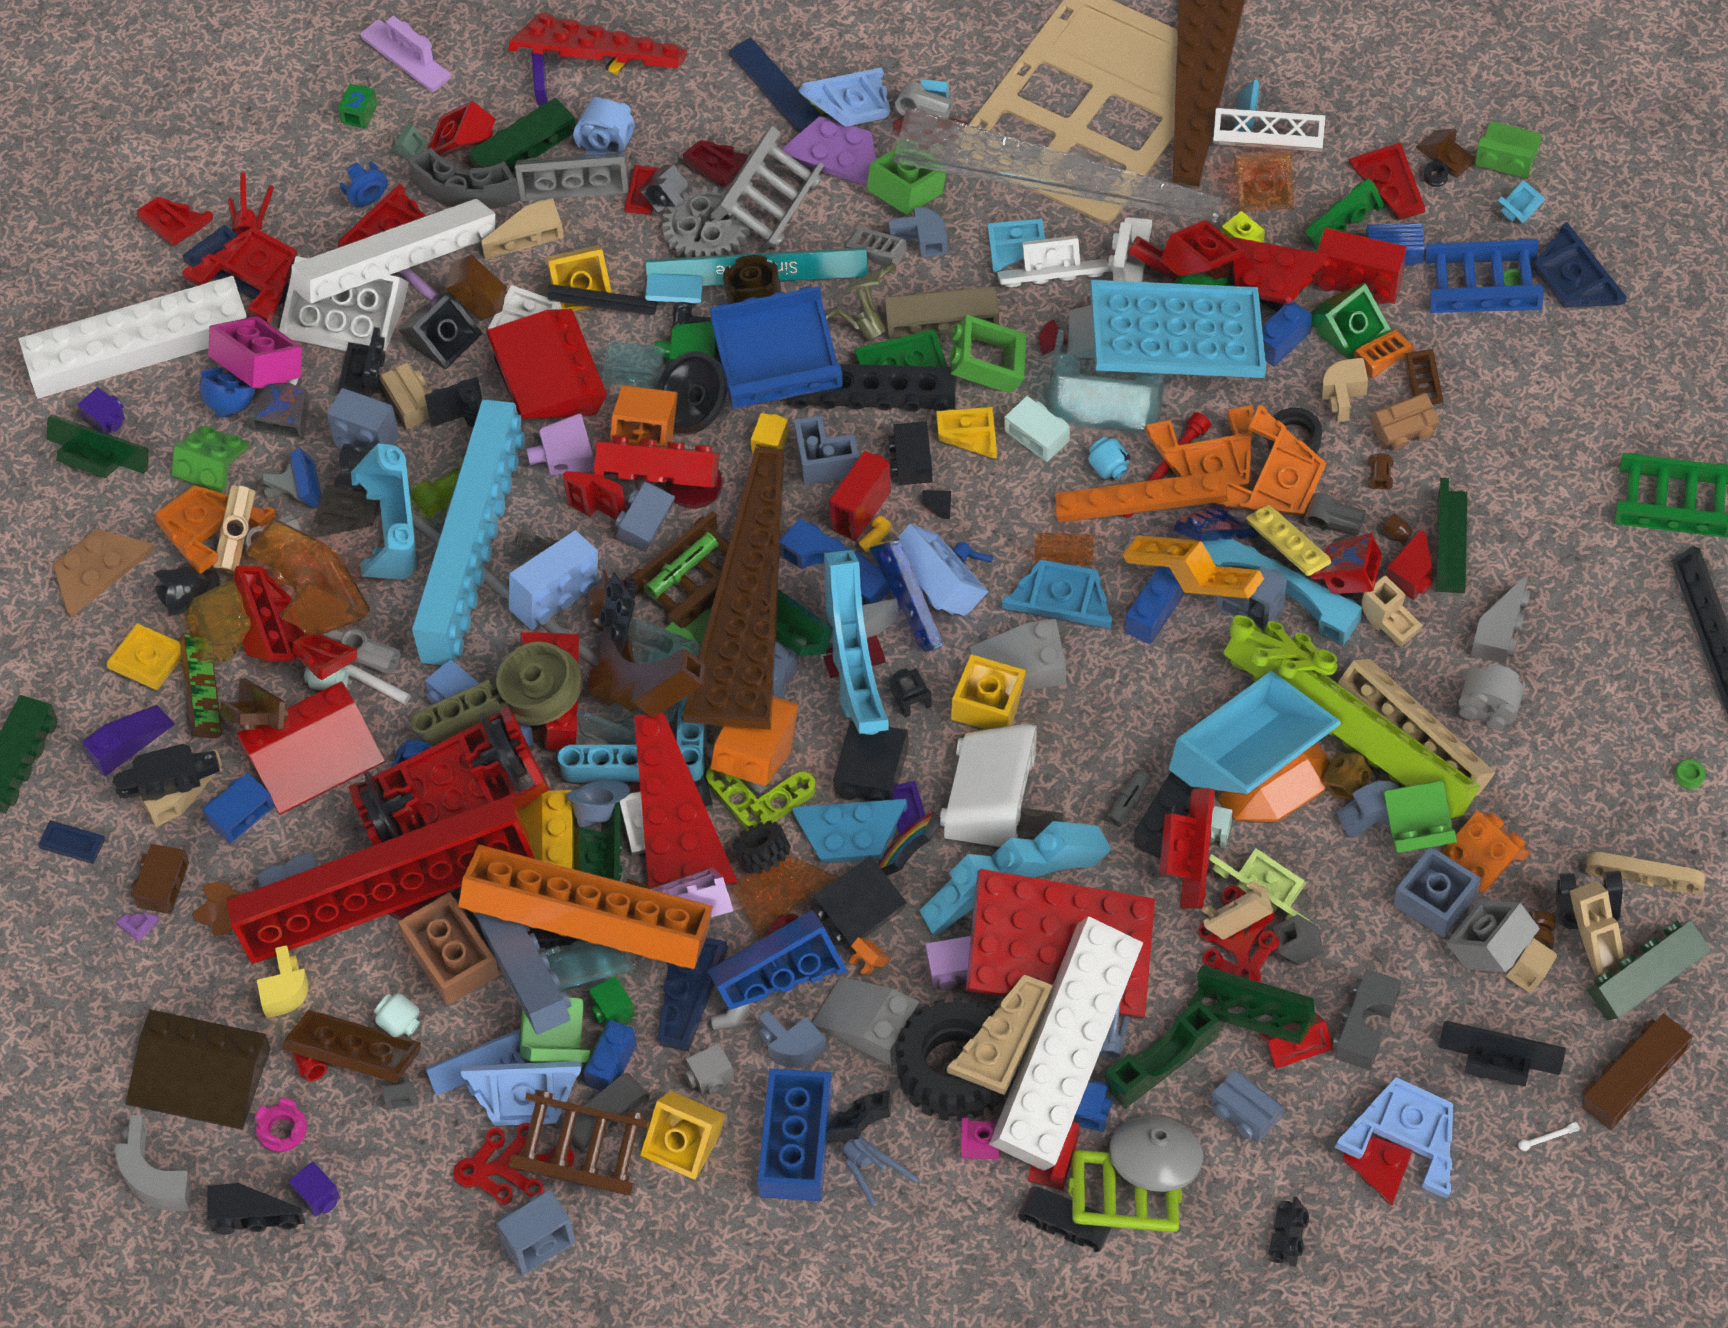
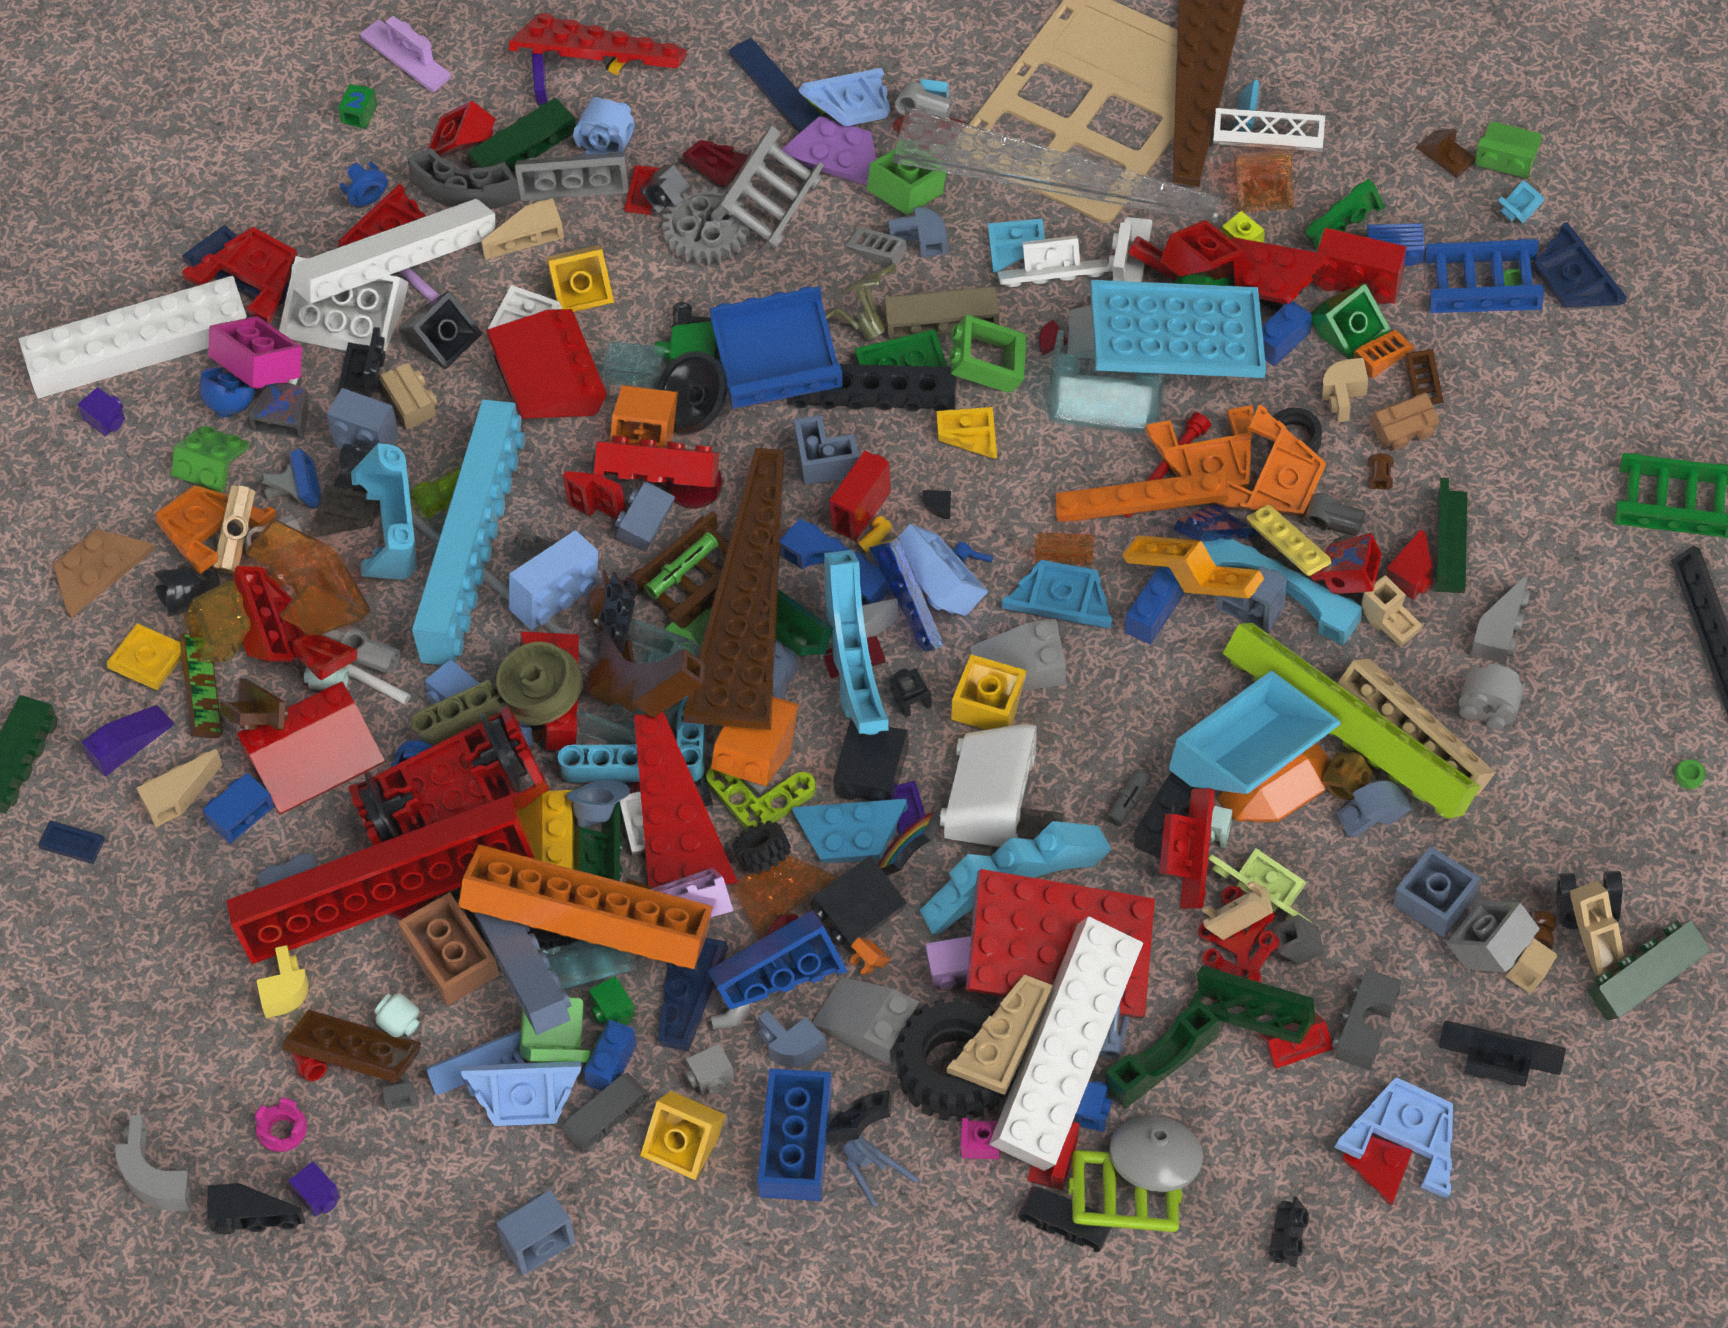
dark green bracket [46,414,149,478] -> none
black hinge [112,744,220,801] -> none
medium lavender tile [116,912,159,942] -> none
dark brown slope [126,1009,271,1130] -> none
reddish brown brick [131,844,189,914] -> none
red wing [137,197,213,247] -> none
dark orange plate [192,882,244,935] -> none
red plant [228,172,274,236] -> none
sand green tile [391,124,428,161] -> none
black hinge [424,377,482,428] -> none
reddish brown brick [445,254,507,321] -> none
red plant [453,1123,574,1205] -> none
reddish brown fence [509,1089,650,1196] -> none
lavender torso [526,414,594,475] -> none
black axle [547,284,657,316] -> none
medium azure slope [645,273,703,303] -> none
teal tile [646,247,868,286] -> none
dark brown brick [723,255,782,304] -> none
yellow brick [751,413,789,454] -> none
black brick [888,421,933,485] -> none
light aqua brick [1004,396,1070,462] -> none
medium azure head [1088,437,1130,480] -> none
sand blue brick [1211,1070,1284,1143] -> none
lime plant [1229,615,1338,678] -> none
red wing [1348,142,1426,220] -> none
reddish brown hose [1381,513,1413,543] -> none
bright green bracket [1384,781,1457,853] -> none
black bush [1424,161,1449,187] -> none
orange bracket [1441,810,1531,893] -> none
white hinge [1518,1122,1580,1151] -> none
reddish brown brick [1582,1013,1693,1130] -> none
tan beam [1585,852,1706,895] -> none

